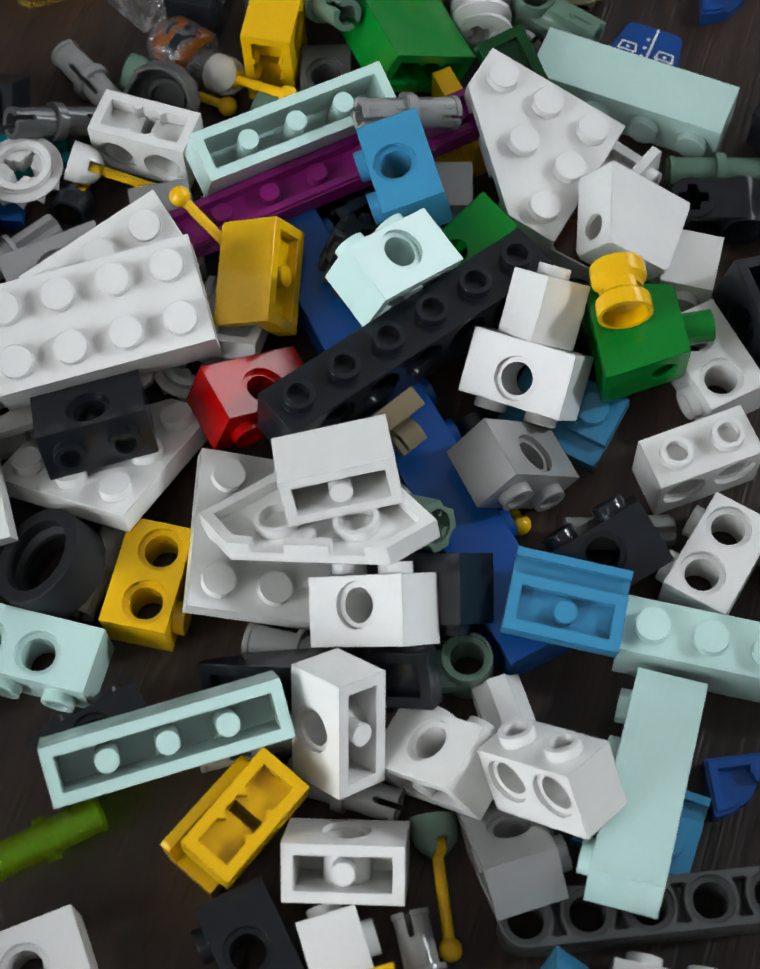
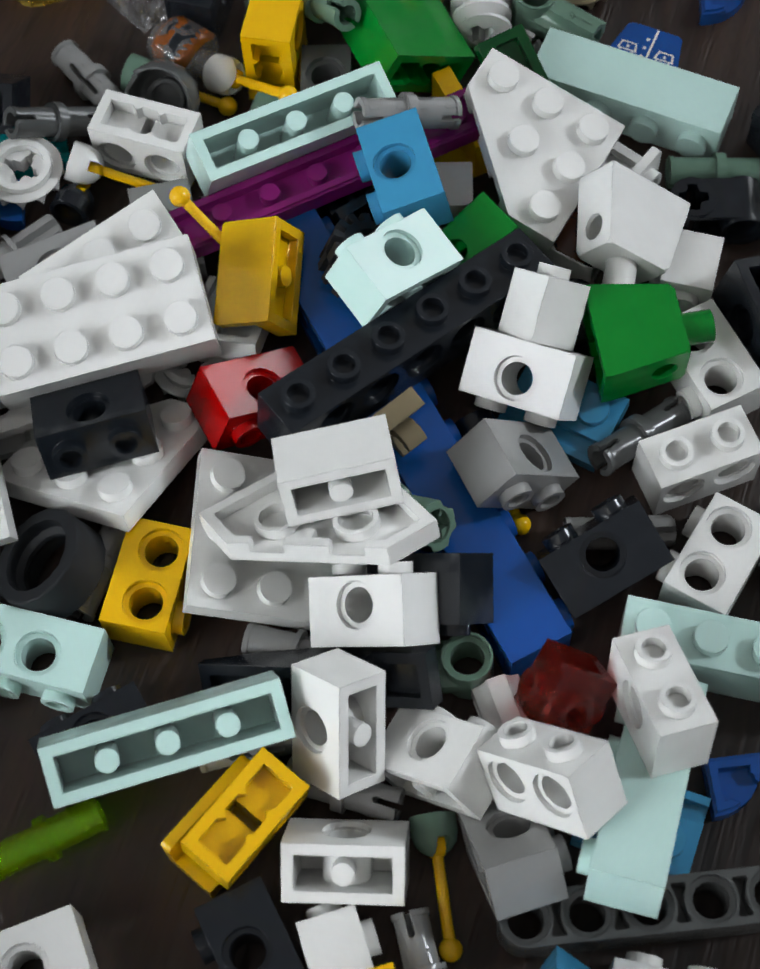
dark azure plate [500,546,634,658] -> none
yellow wheel [589,252,654,329] -> none
none -> clear red brick [514,638,617,735]
none -> dark grey pin [587,395,691,476]
none -> white brick [605,624,719,778]

